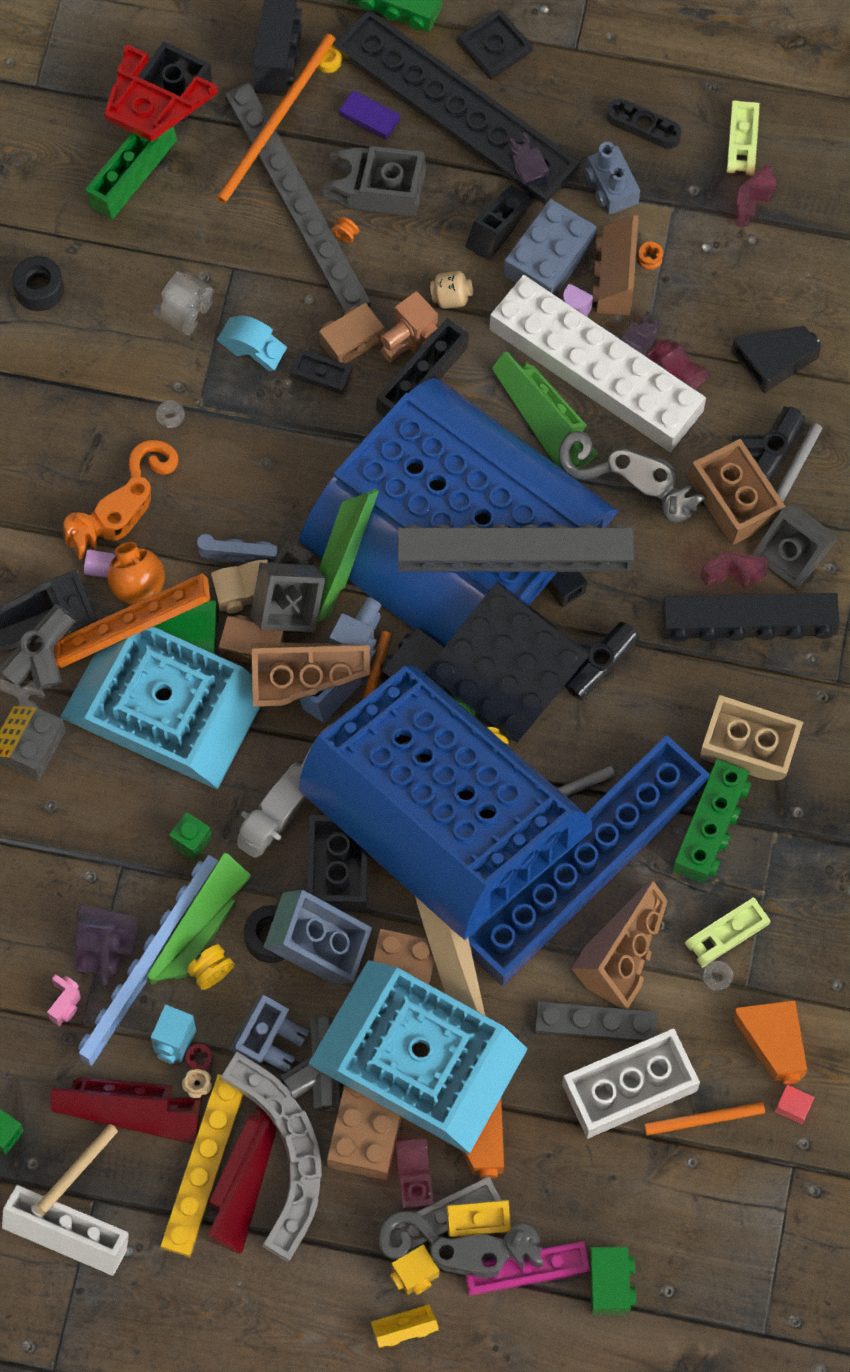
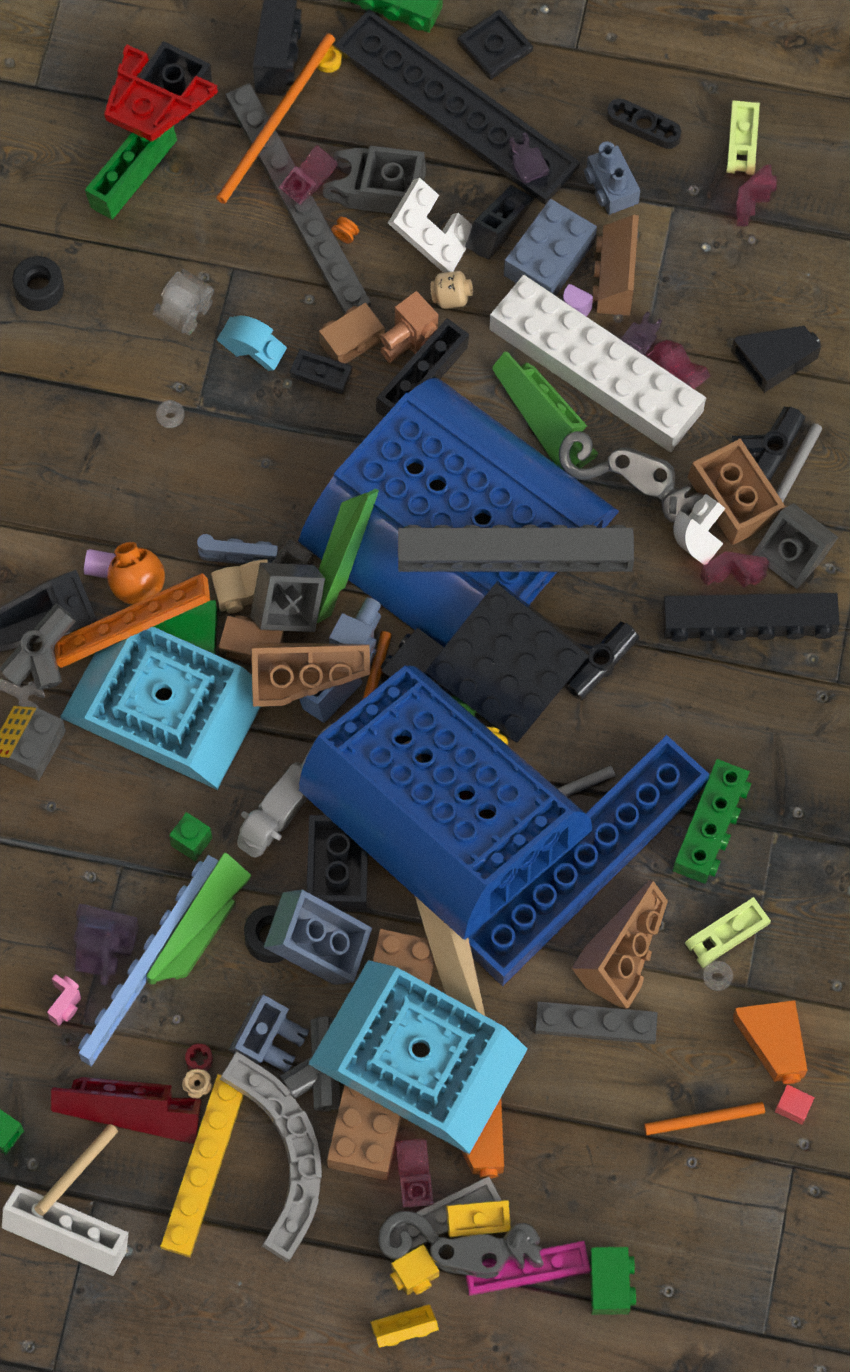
orange animal [63,440,178,560] -> none
medium azure brick [151,1004,196,1064] -> none
yellow wheel [187,944,235,990] -> none
dark red wedge [208,1105,277,1254] -> none
dark purple tile [339,90,400,140] -> none
black brick [546,572,587,608] -> none
white brick [562,1029,700,1139] -> none
orange bush [638,241,663,270] -> none
tan brick [699,695,803,780] -> none
none -> clear pink slope [279,145,339,205]
none -> white plate [388,178,472,272]
none -> white brick [674,494,725,566]

